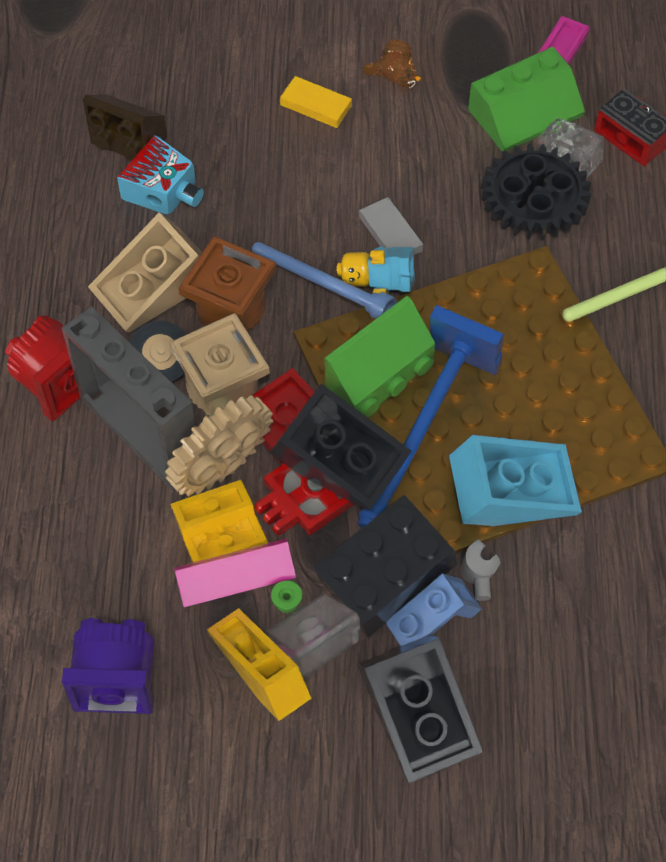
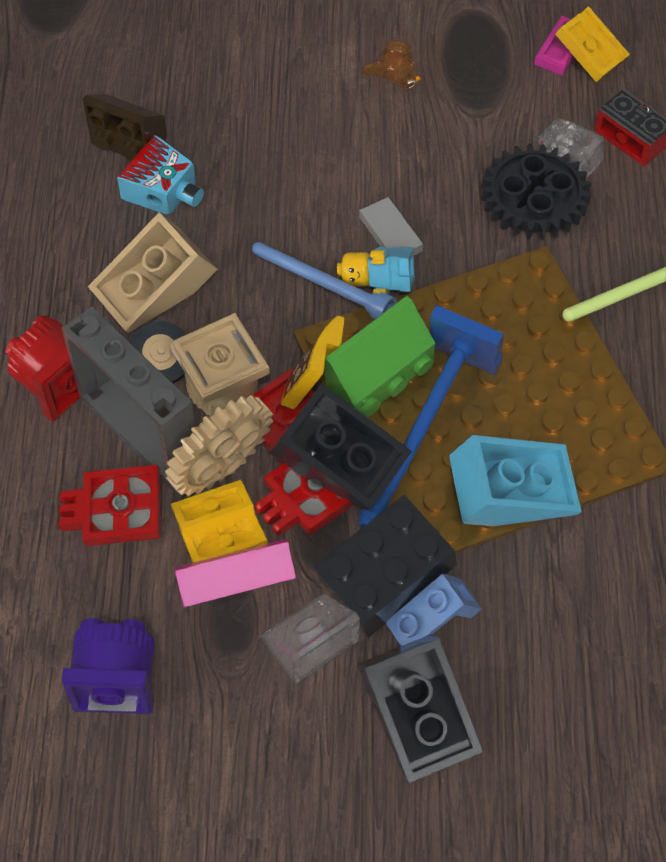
dark orange piece [179,236,277,332] -> none
yellow slope [207,608,312,721] -> none
bright green piece [271,581,302,613] -> none
yellow tile [280,76,352,128] -> none
light grey piece [460,540,501,601] -> none
bright green slope [468,47,585,151] -> none
none -> red piece [58,465,161,546]
none -> yellow slope [281,316,344,409]
none -> yellow plate [555,6,630,82]

